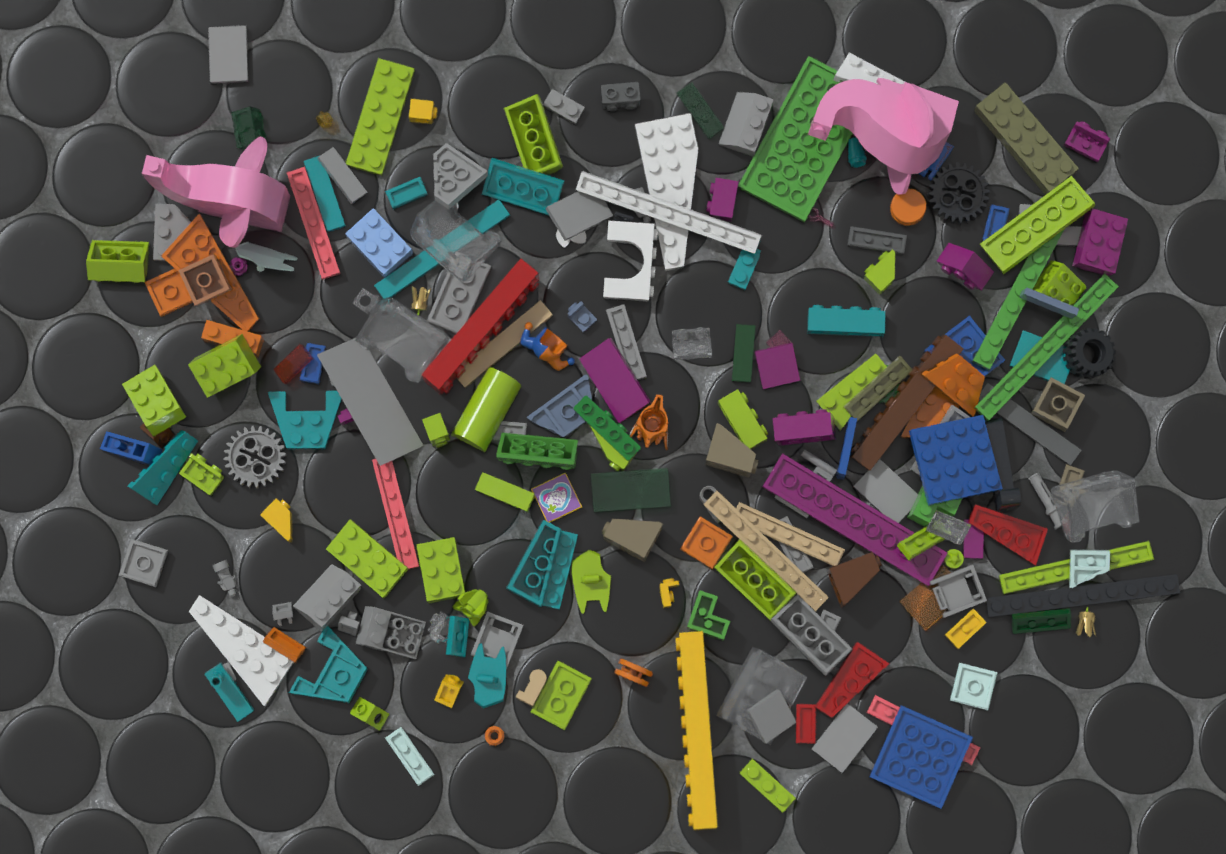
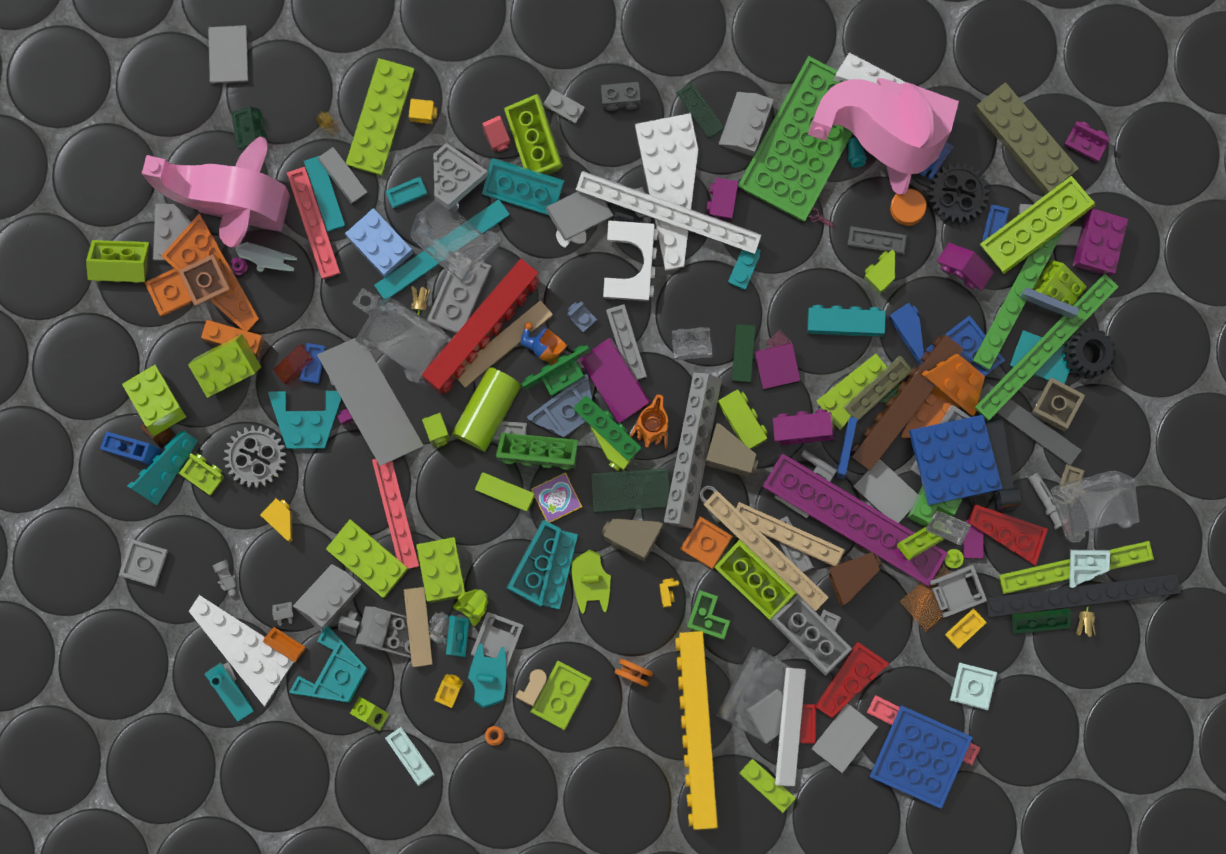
none -> tan tile [404,587,432,667]
none -> coral slope [482,115,511,152]
none -> green bracket [522,345,592,397]
none -> light grey brick [664,373,722,529]
none -> white tile [775,668,806,786]
none -> blue slope [889,303,924,365]

